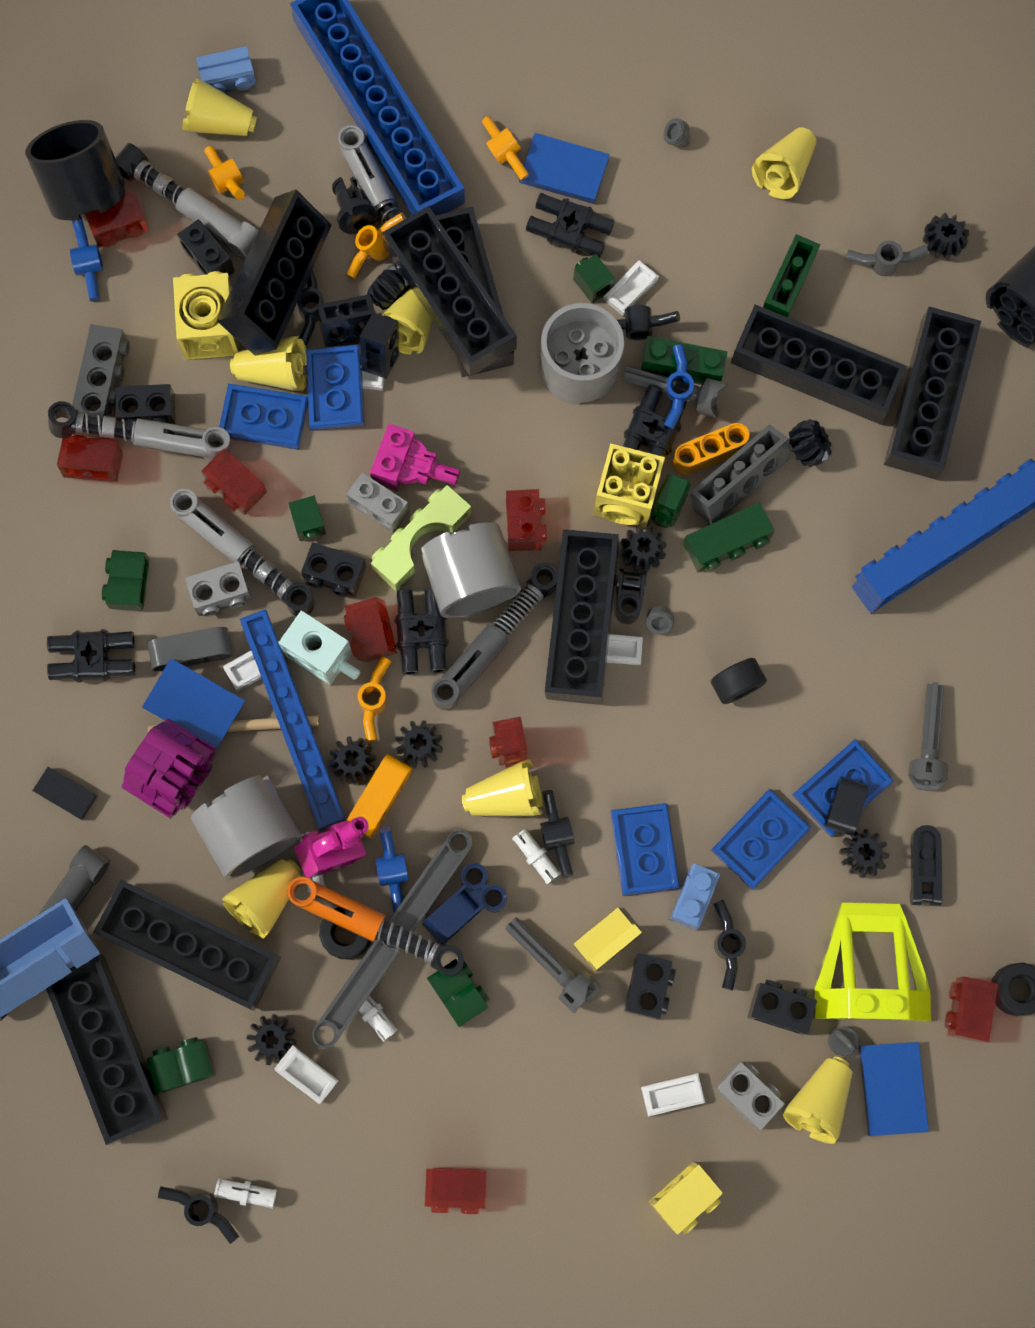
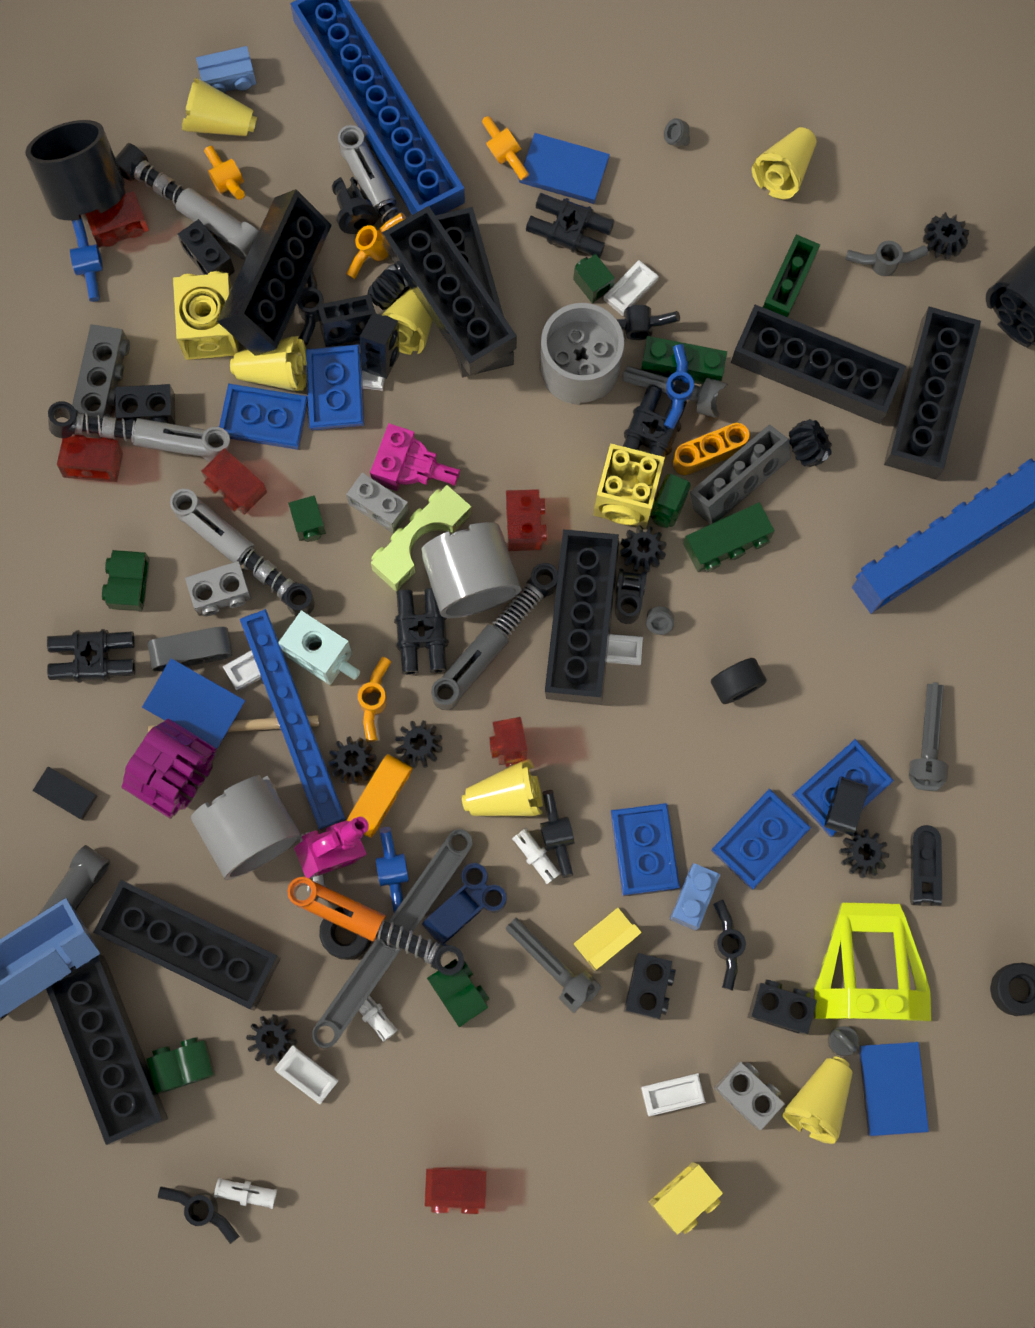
light yellow cone [222,859,301,939] -> none
black brick [301,542,367,597] -> none
clear red brick [344,597,397,662] -> none
clear red brick [945,976,998,1043] -> none

